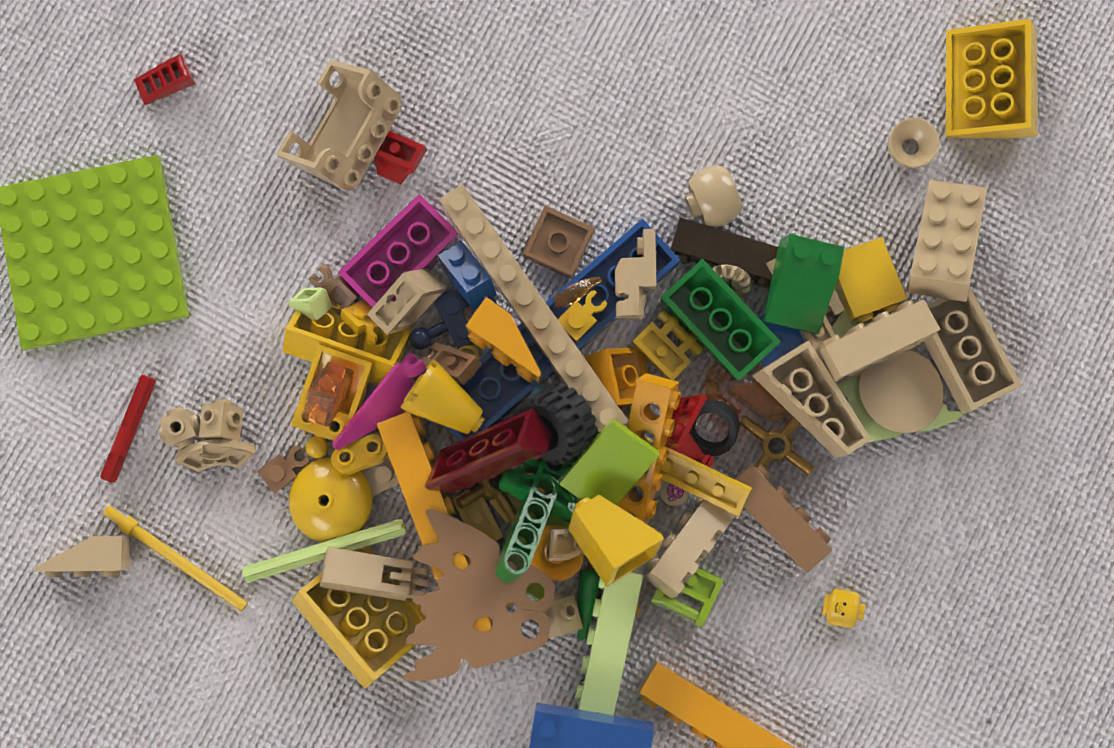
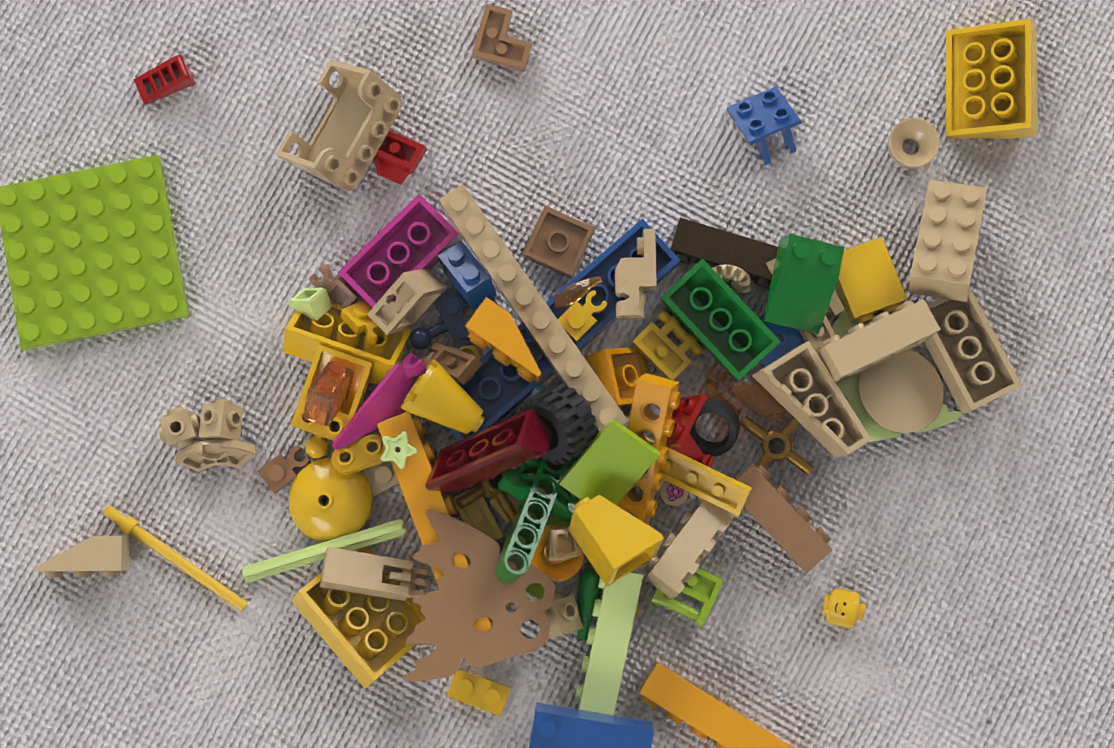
red axle [100,375,156,483] -> none
tan wheel [684,166,743,227] -> none
none -> yellowish green plate [380,431,418,469]
none -> yellow plate [447,669,511,716]
none -> medium nougat plate [472,4,532,72]
none -> blue plate [726,86,801,165]

